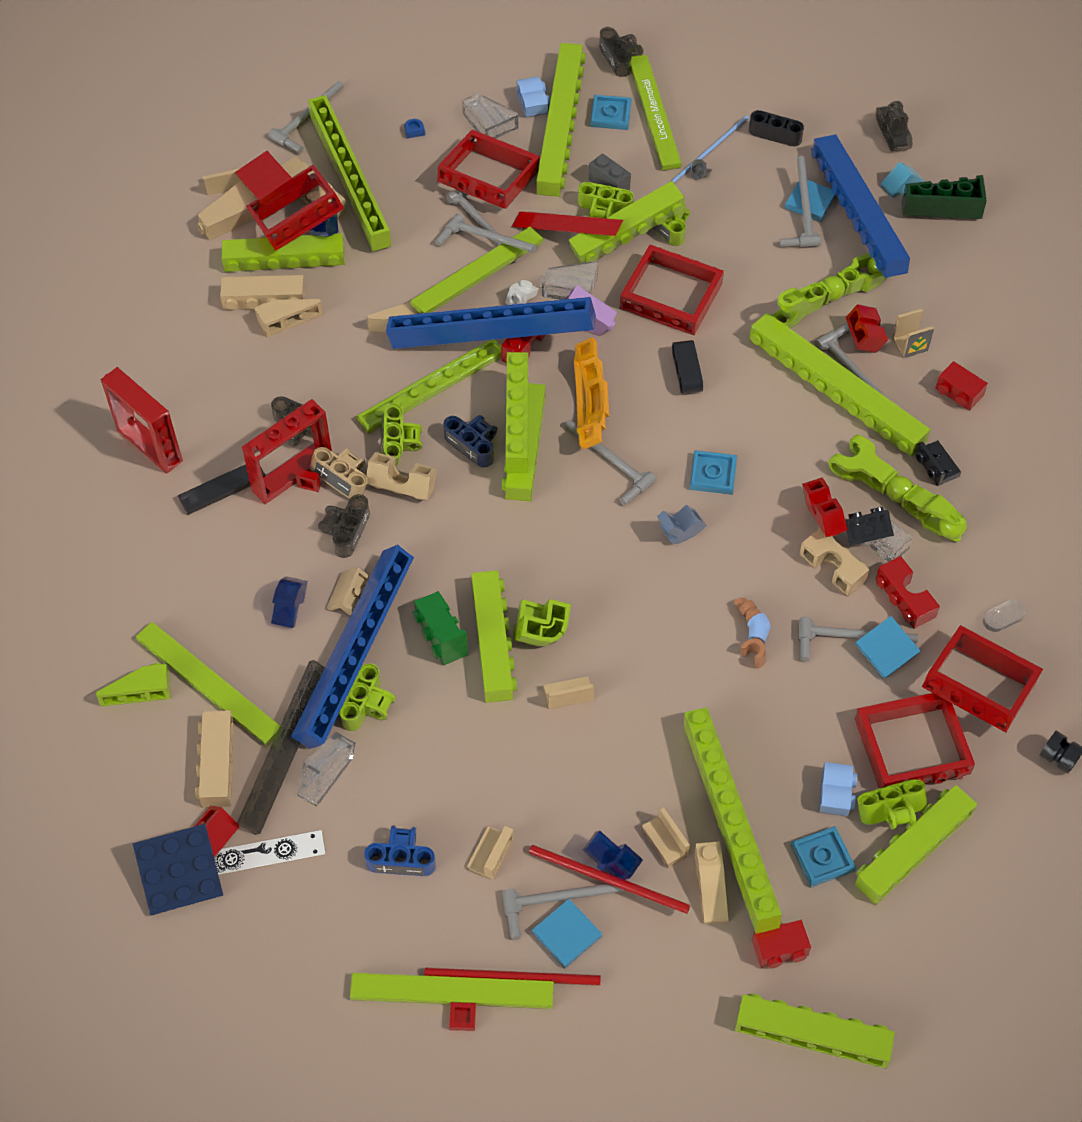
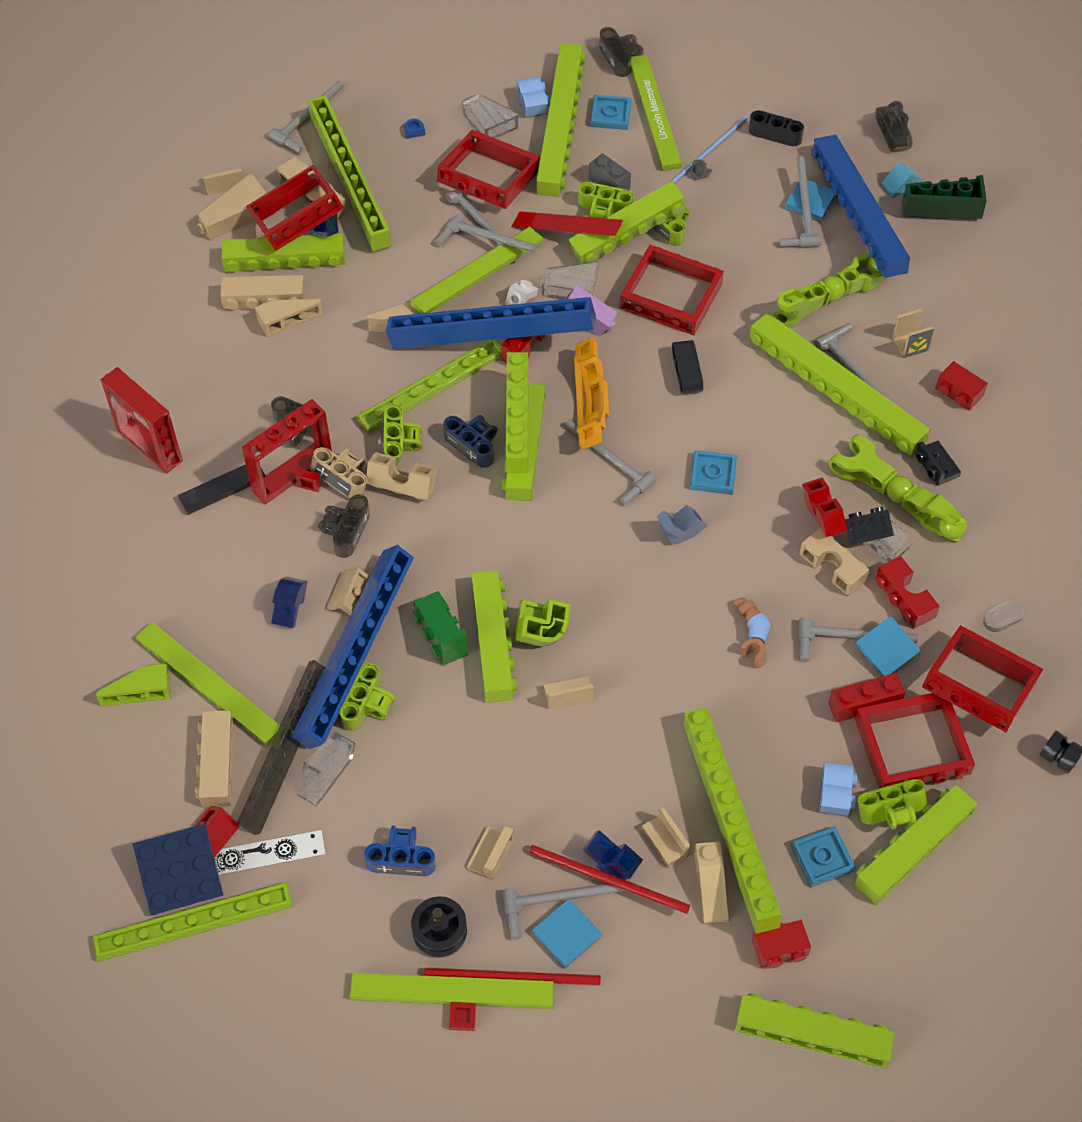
red tile [235,150,295,205] -> none
red brick [846,304,888,353] -> none
none -> lime tile [92,882,293,962]
none -> black wheel [411,896,467,958]
none -> red arch [828,673,906,723]

